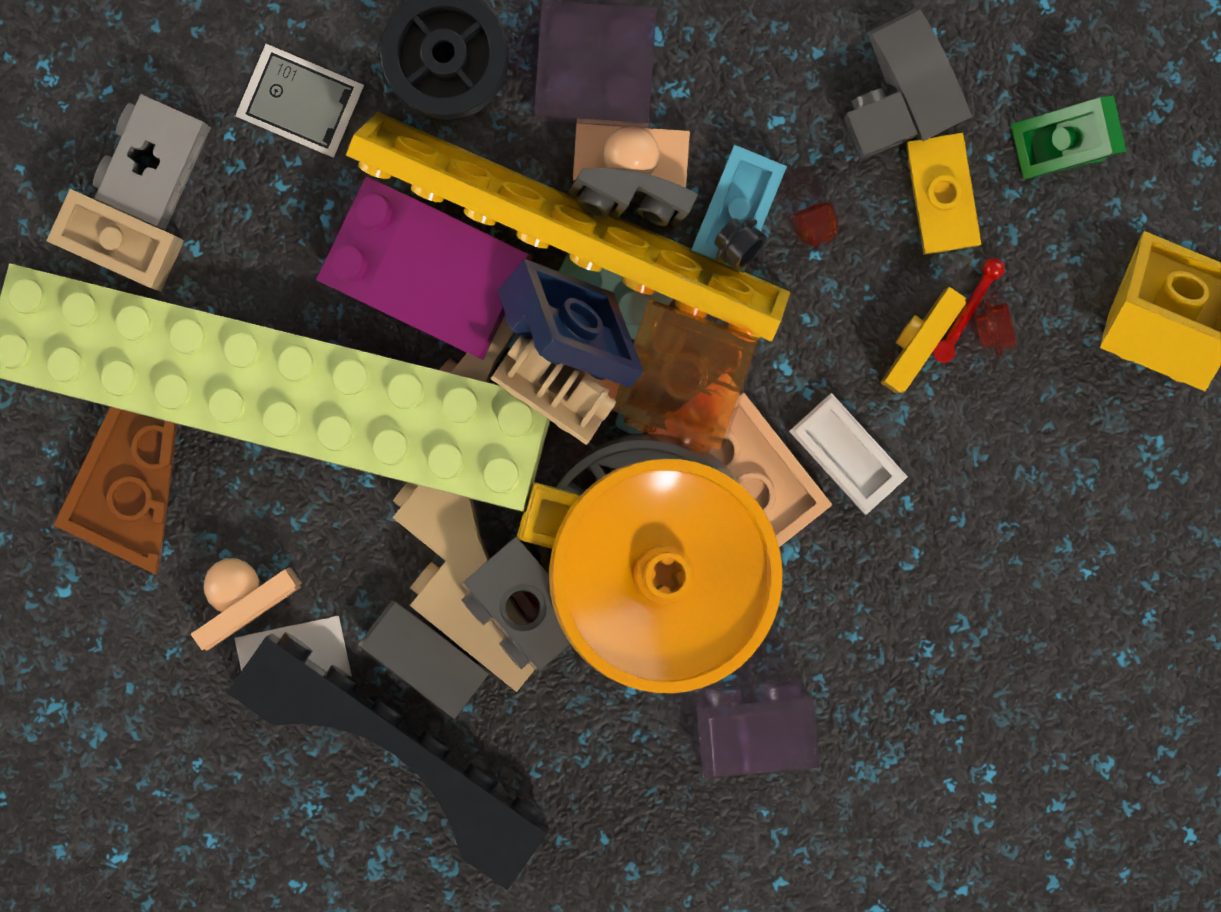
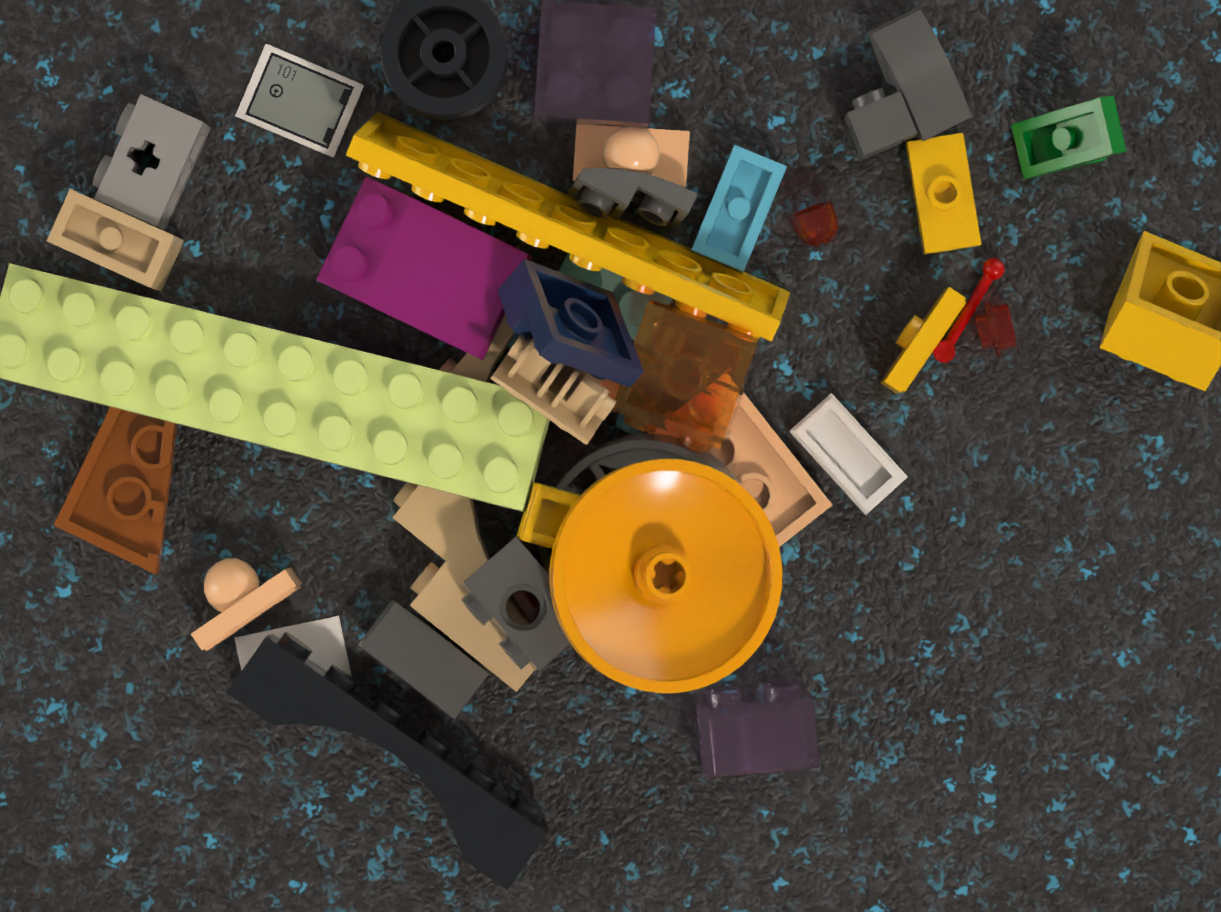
black plate [714,218,767,271] -> none

